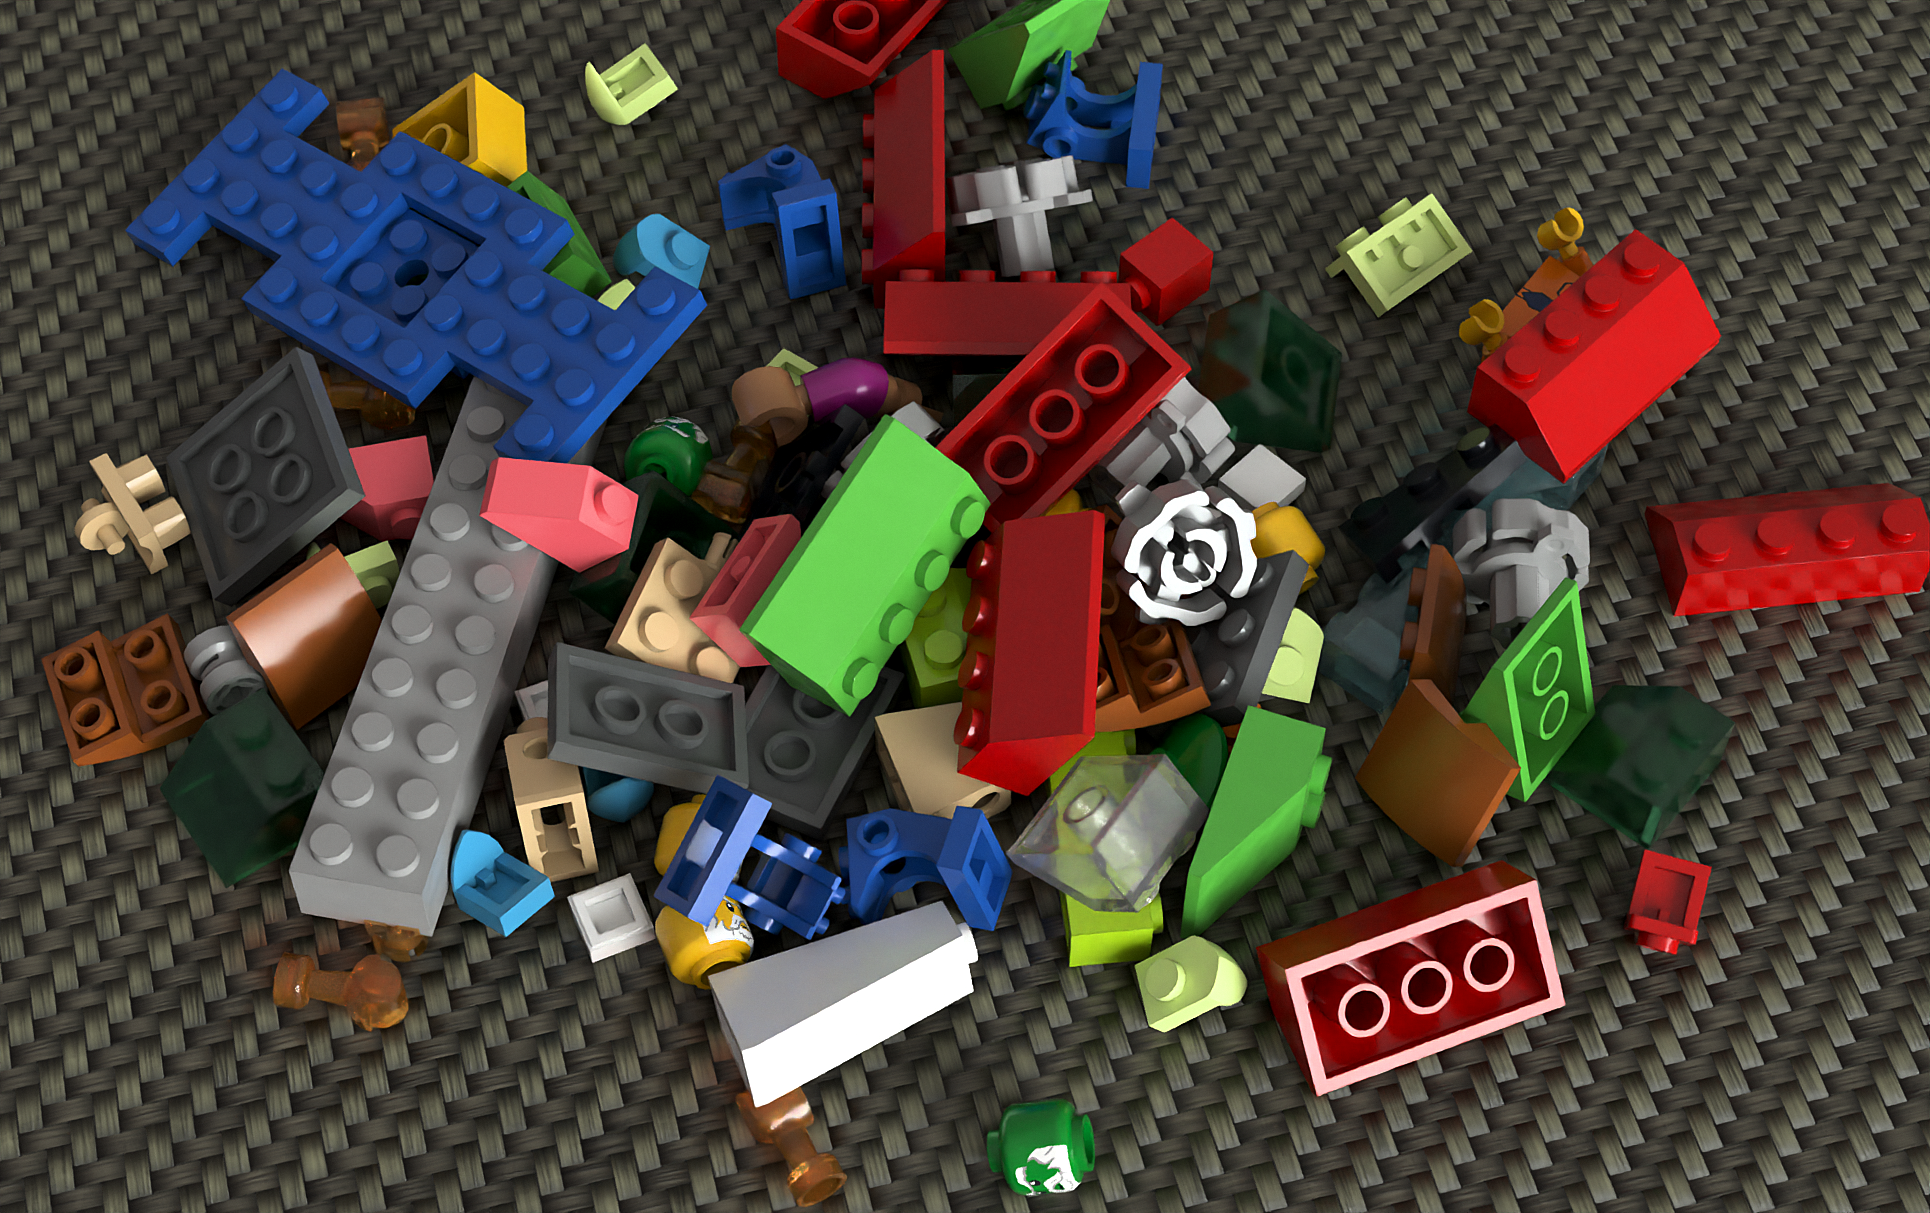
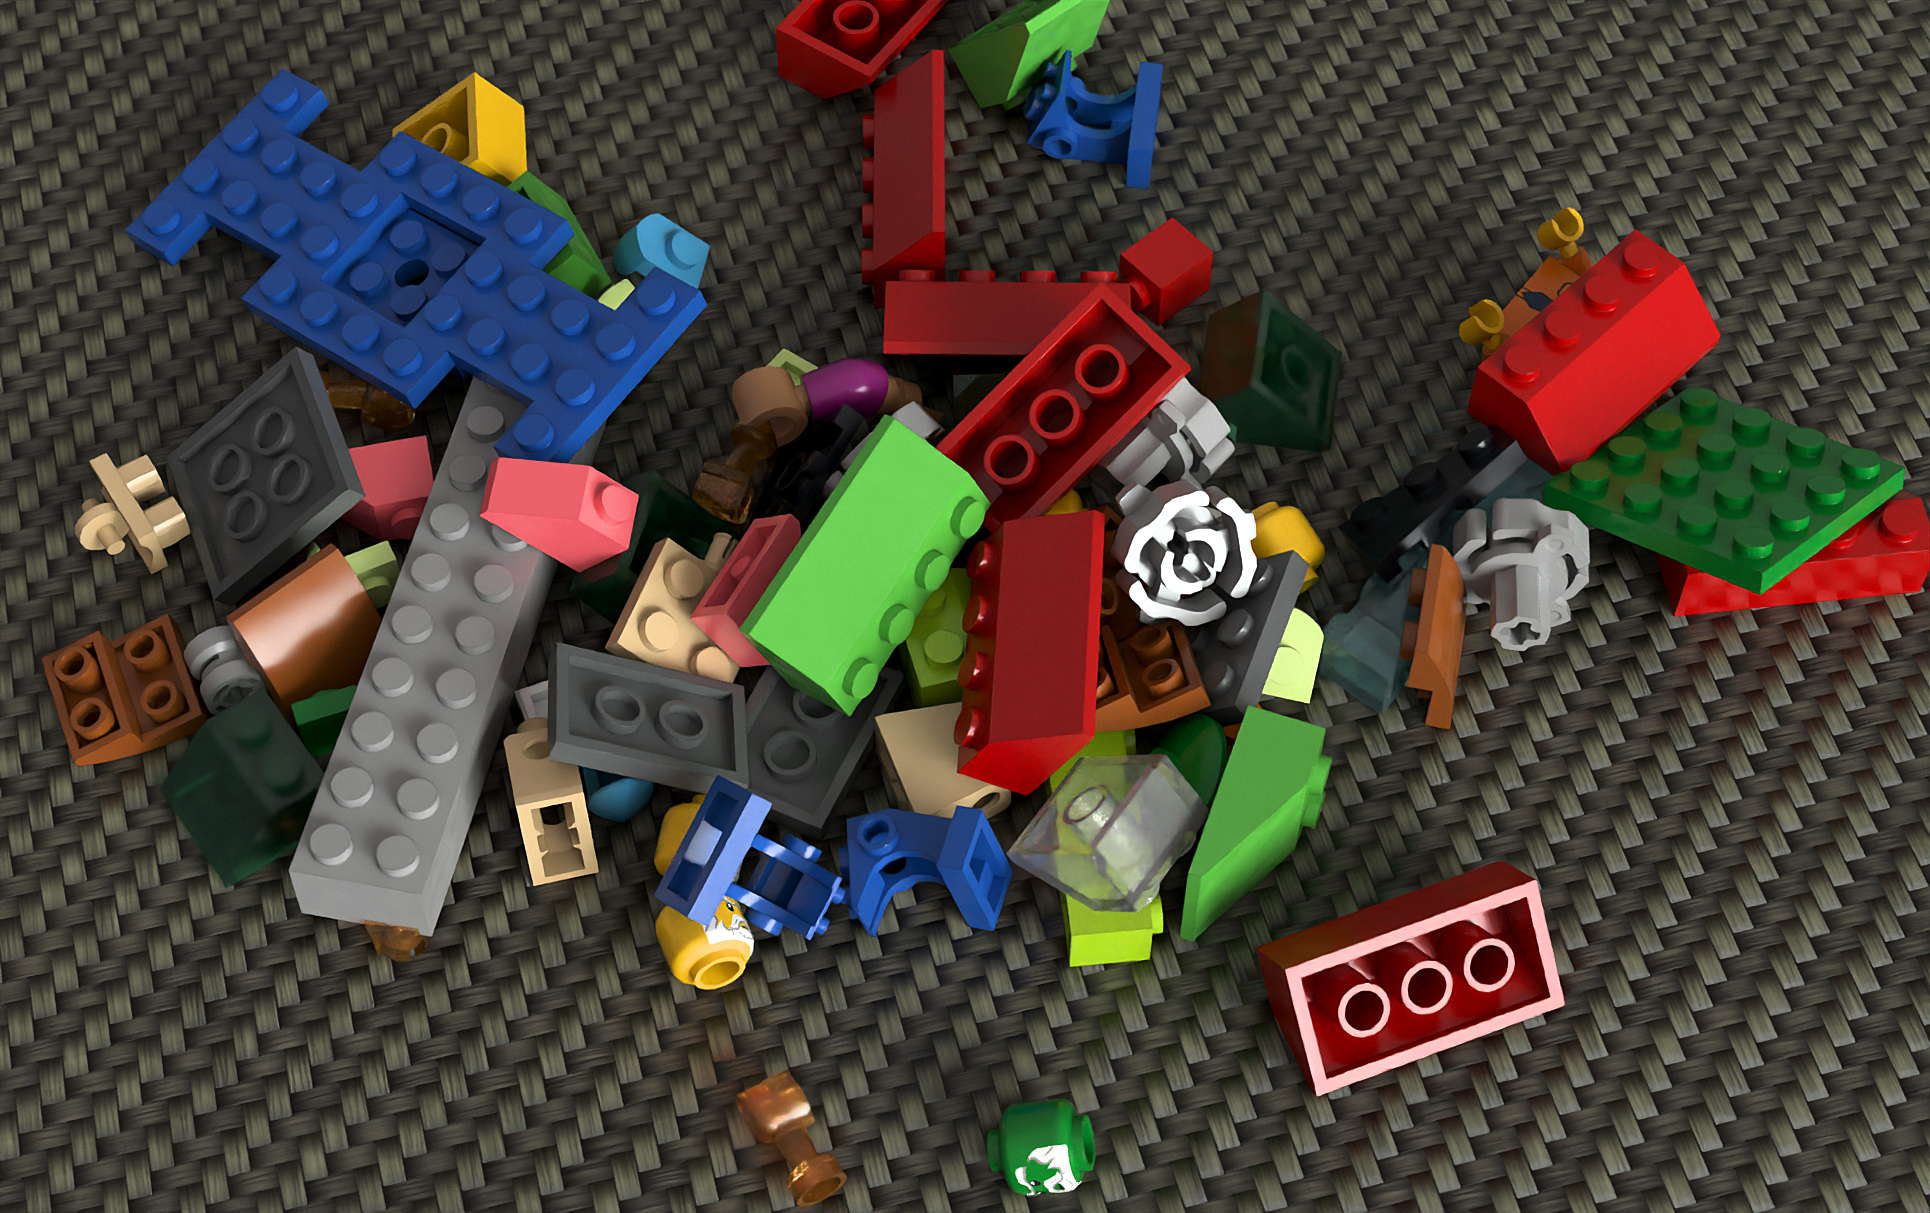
clear orange leg [273,952,409,1032] -> none
clear orange leg [336,97,390,172] -> none
dark azure plate [450,830,555,937] -> none
white tile [567,873,656,963] -> none
yellowish green plate [585,43,678,125] -> none
green head [623,416,713,506] -> none
white slope [708,901,978,1107] -> none
blue tile [717,144,847,299] -> none
light grey piece [945,155,1093,277] -> none
yellowish green plate [1135,935,1248,1033] -> none
white tile [1218,444,1306,511] -> none
yellowish green bracket [1325,193,1472,317] -> none
dark orange slope [1355,679,1521,867] -> none
bright green slope [1458,577,1595,802] -> none
clear green slope [1543,685,1736,850] -> none
red bracket [1623,850,1712,955] -> none
none -> green plate [291,685,356,759]
none -> green plate [1543,386,1905,595]

